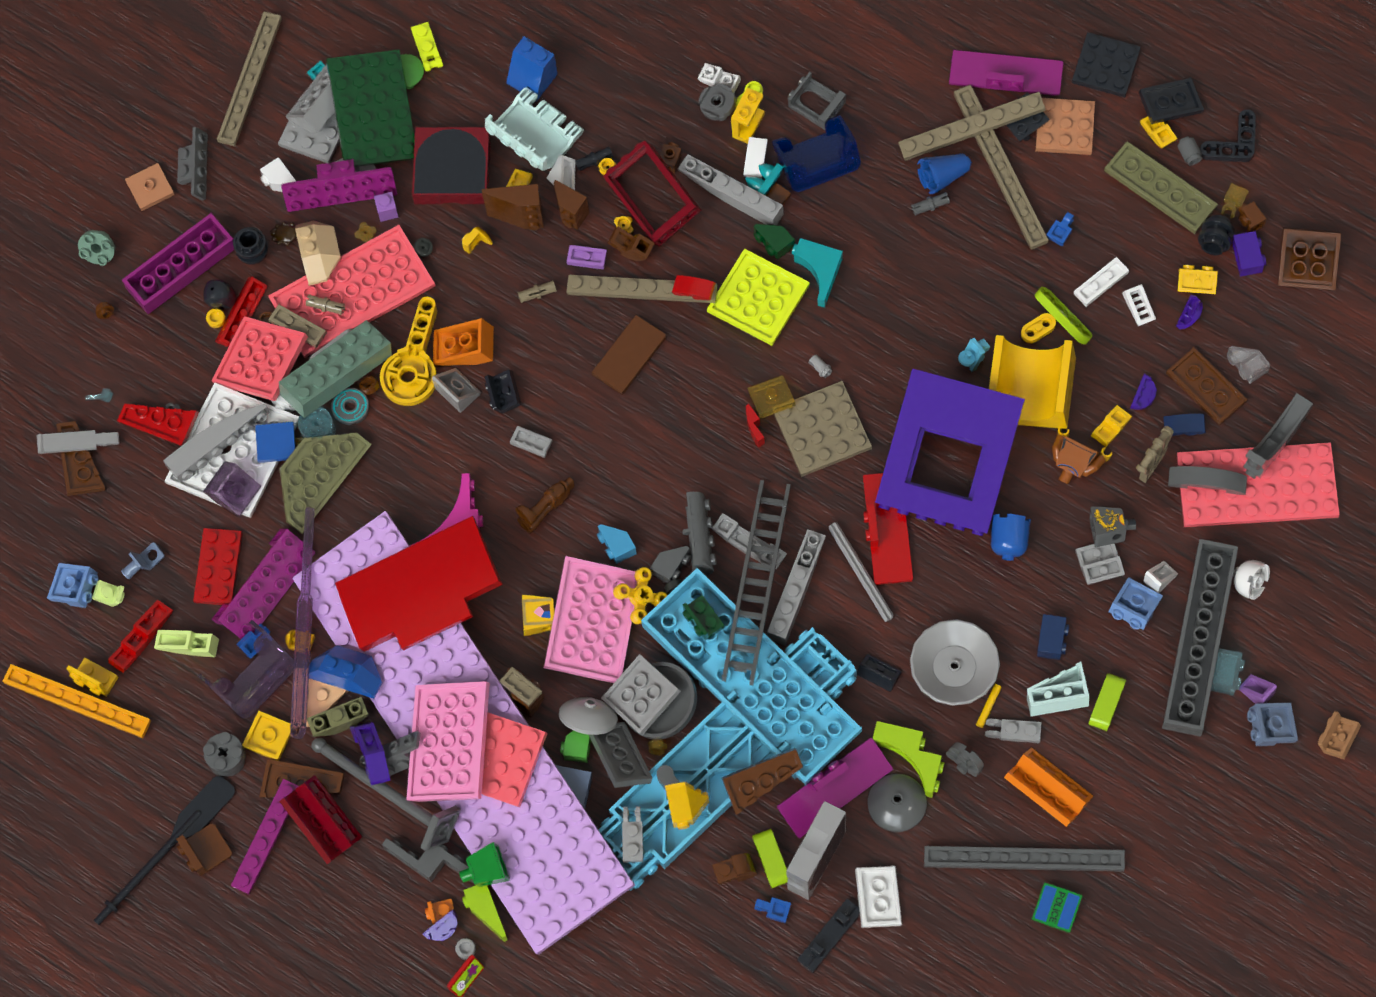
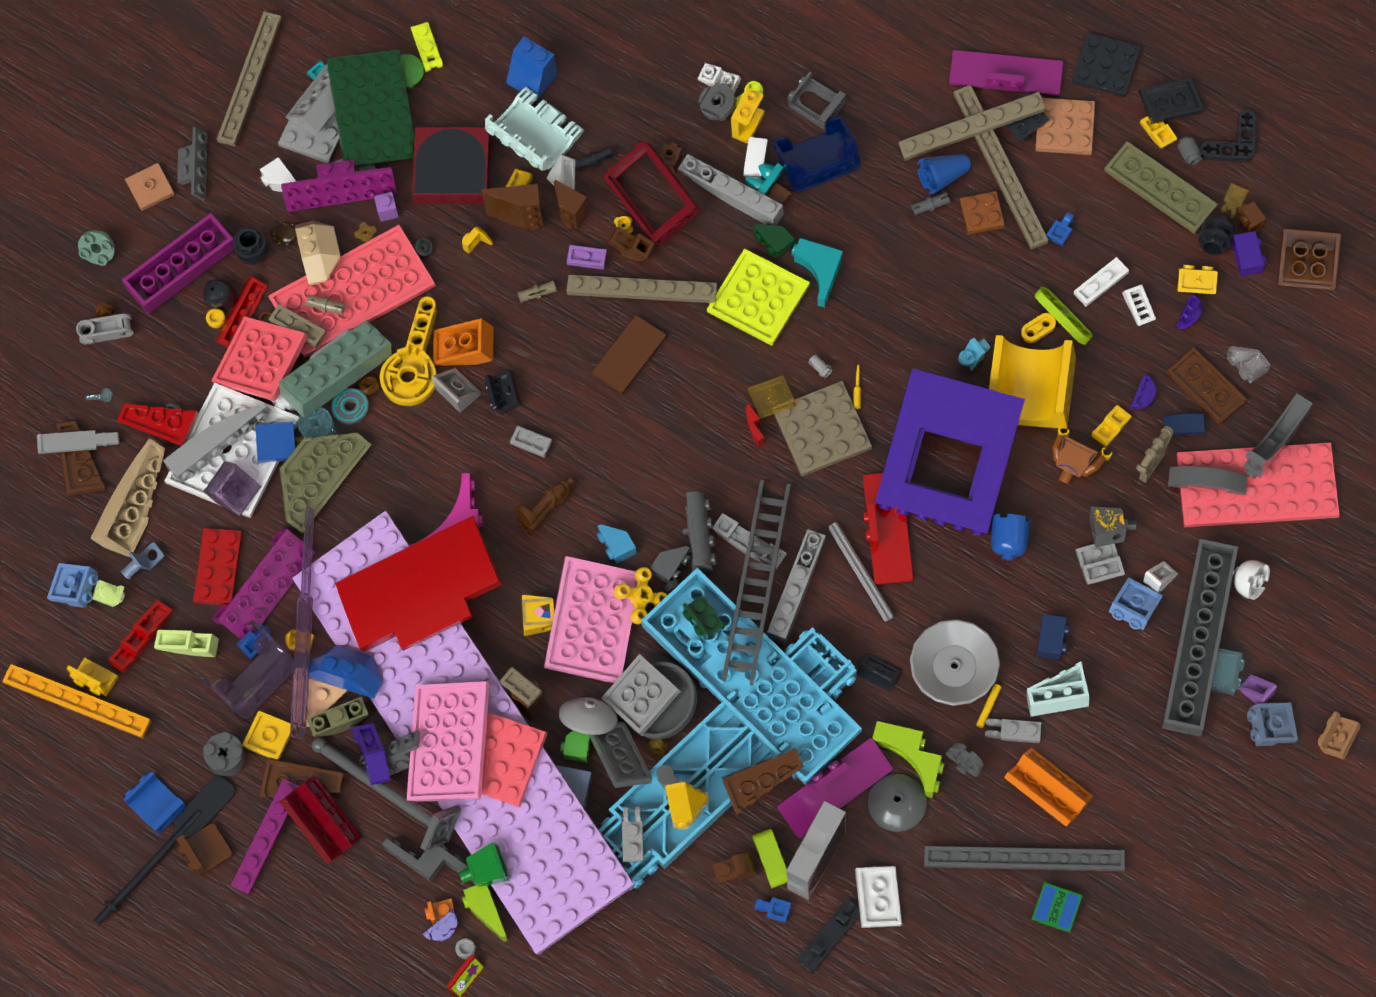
yellow plate [599,158,616,175] -> none
red slope [672,275,716,300] -> none
lime beam [1089,673,1126,731] -> none
none -> light grey piece [76,314,134,345]
none -> tan wedge [90,439,165,557]
none -> blue panel [123,771,186,835]
none -> yellow piece [853,365,861,409]
none -> dark orange plate [960,191,1005,235]

